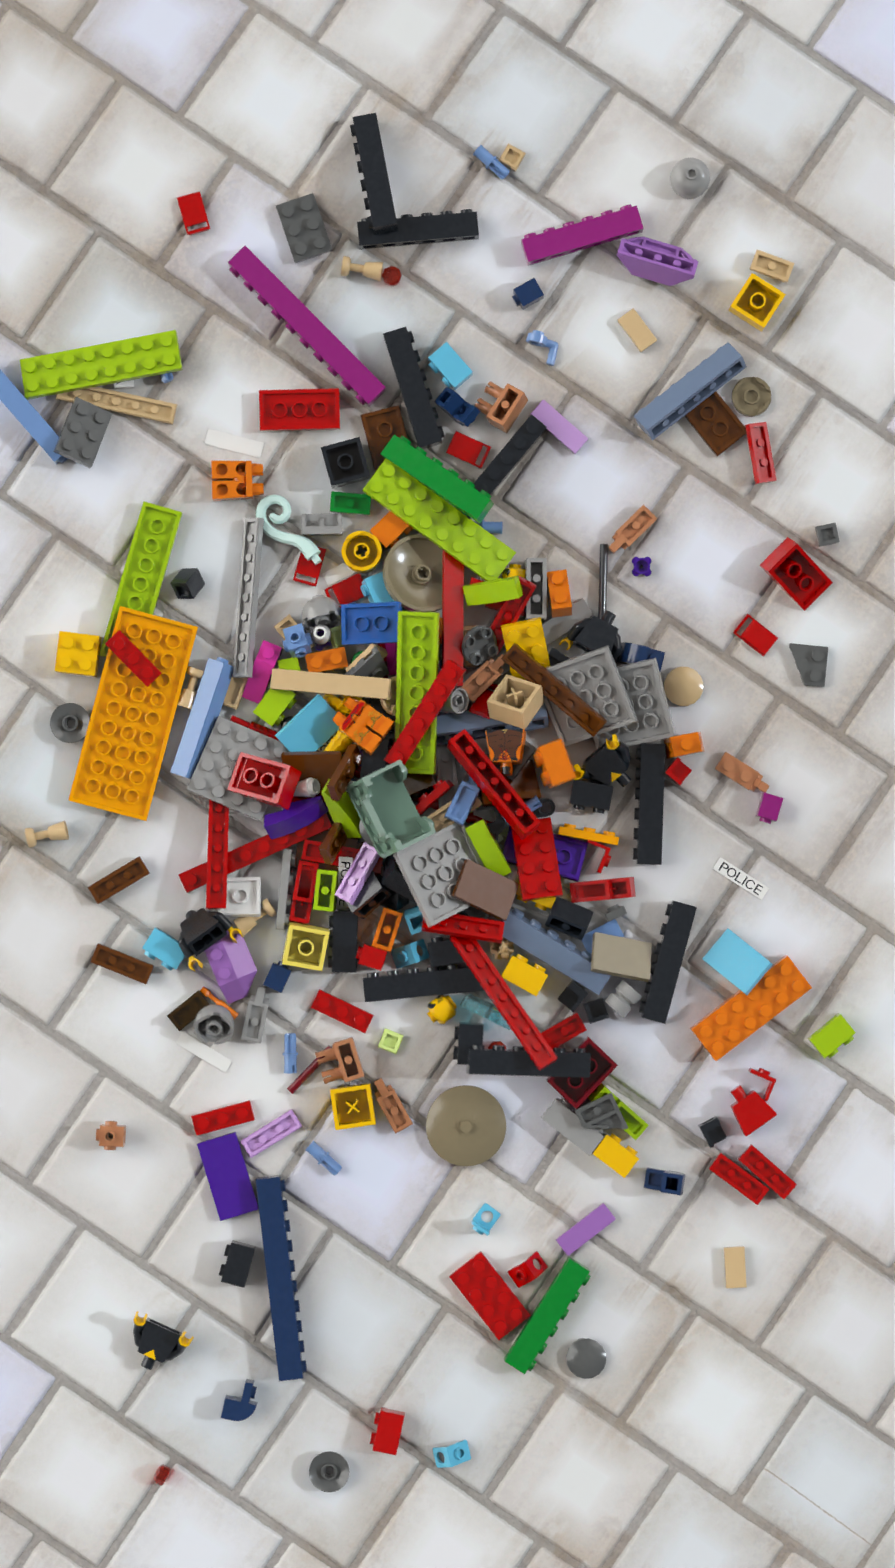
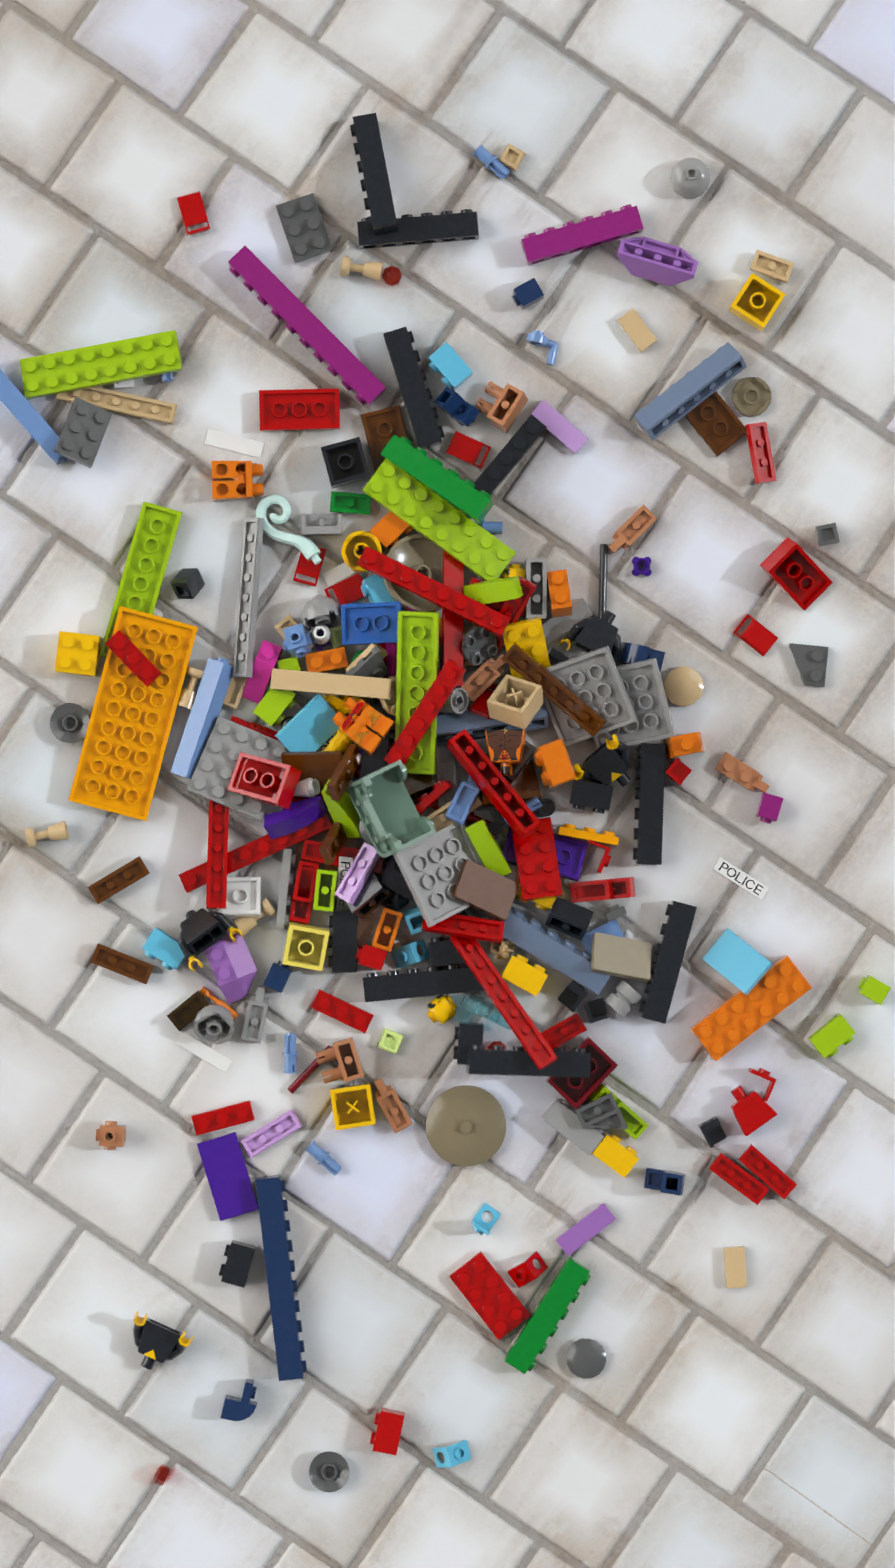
none -> red plate [357,546,511,637]
none -> lime brick [857,975,891,1005]

